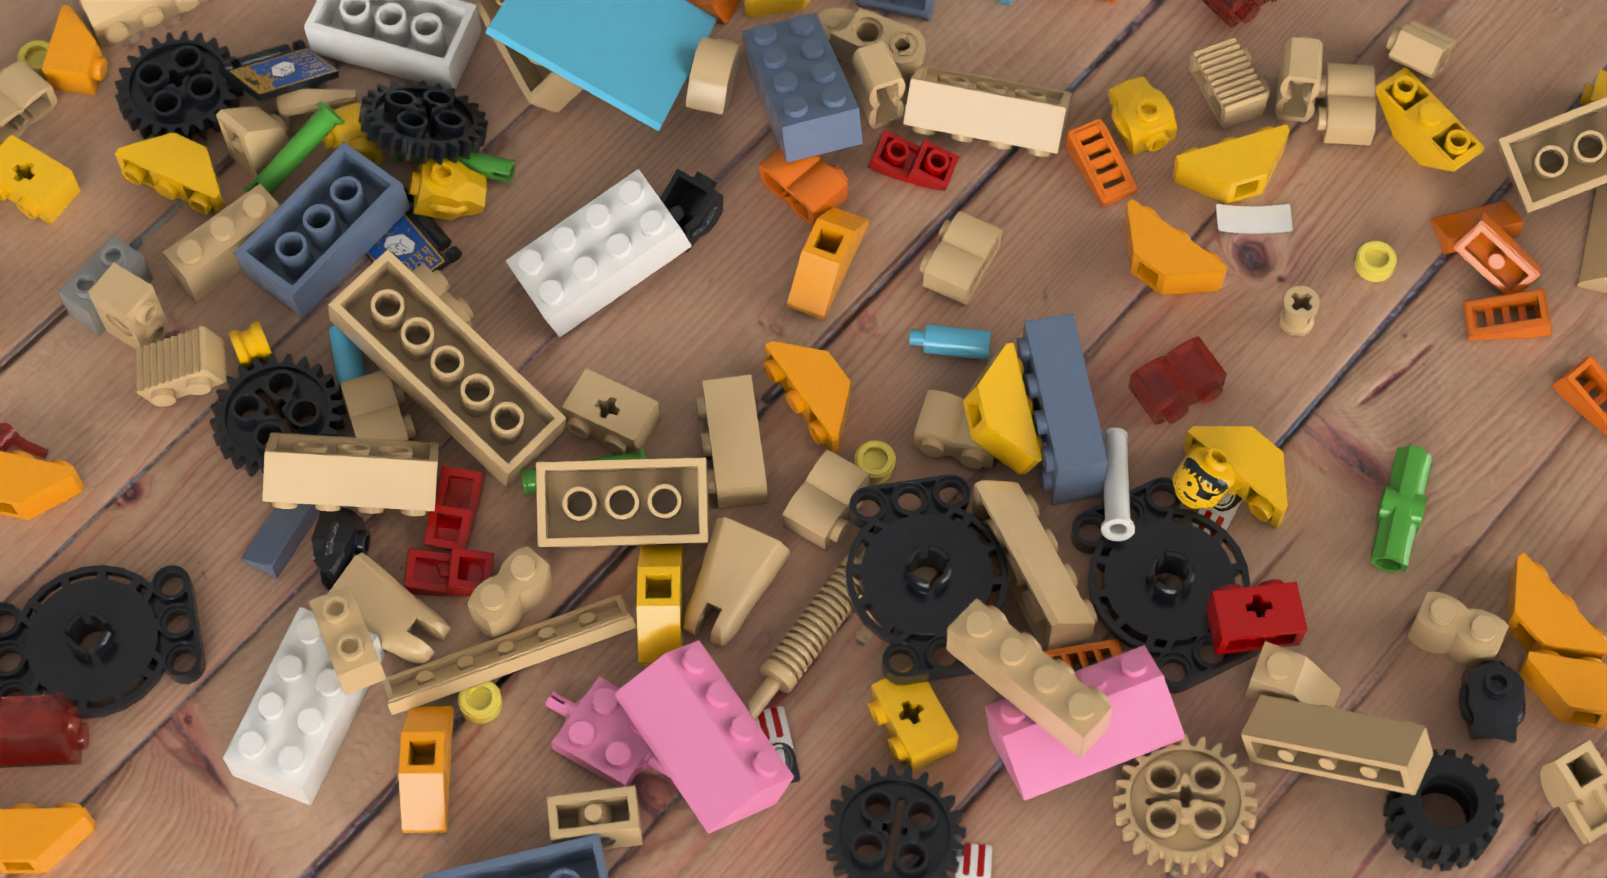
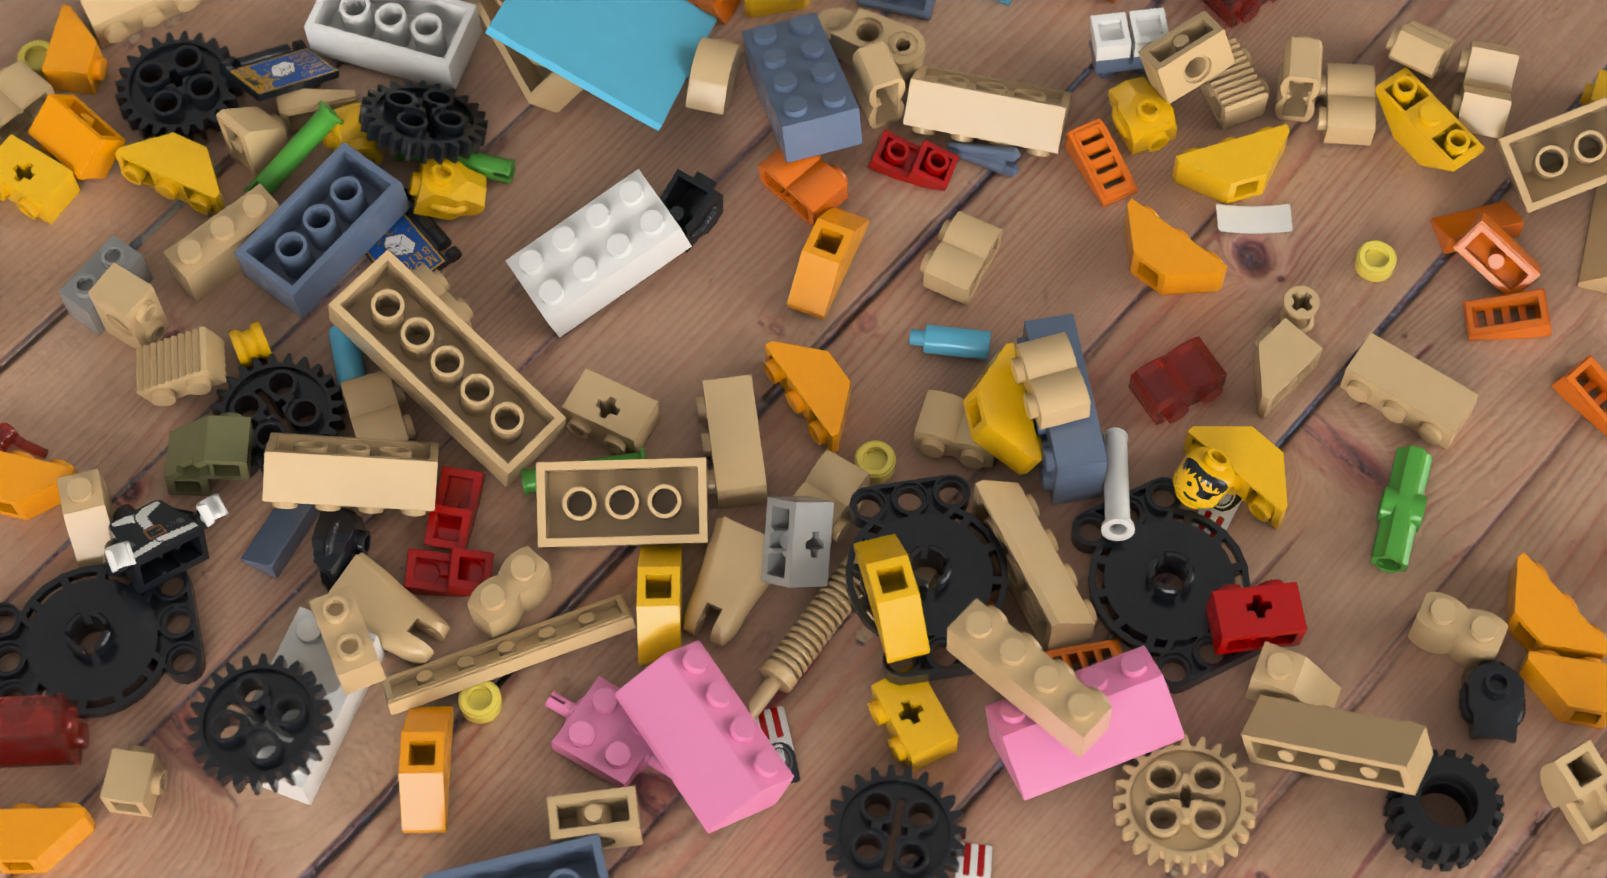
none -> light orange brick [28,94,126,181]
none -> tan slope [56,468,114,568]
none -> tan brick [100,745,167,817]
none -> black torso [103,494,229,594]
none -> olive brick [165,412,254,496]
none -> black gear [187,653,334,795]
none -> light grey brick [761,496,834,588]
none -> yellow slope [853,534,930,663]
none -> sand blue piece [947,142,1021,177]
none -> tan brick [1010,332,1091,430]
none -> white hips [1089,7,1169,79]
none -> tan brick [1138,10,1236,104]
none -> tan slope [1253,318,1323,419]
none -> tan brick [1340,333,1479,450]
none -> tan brick [1449,40,1520,139]

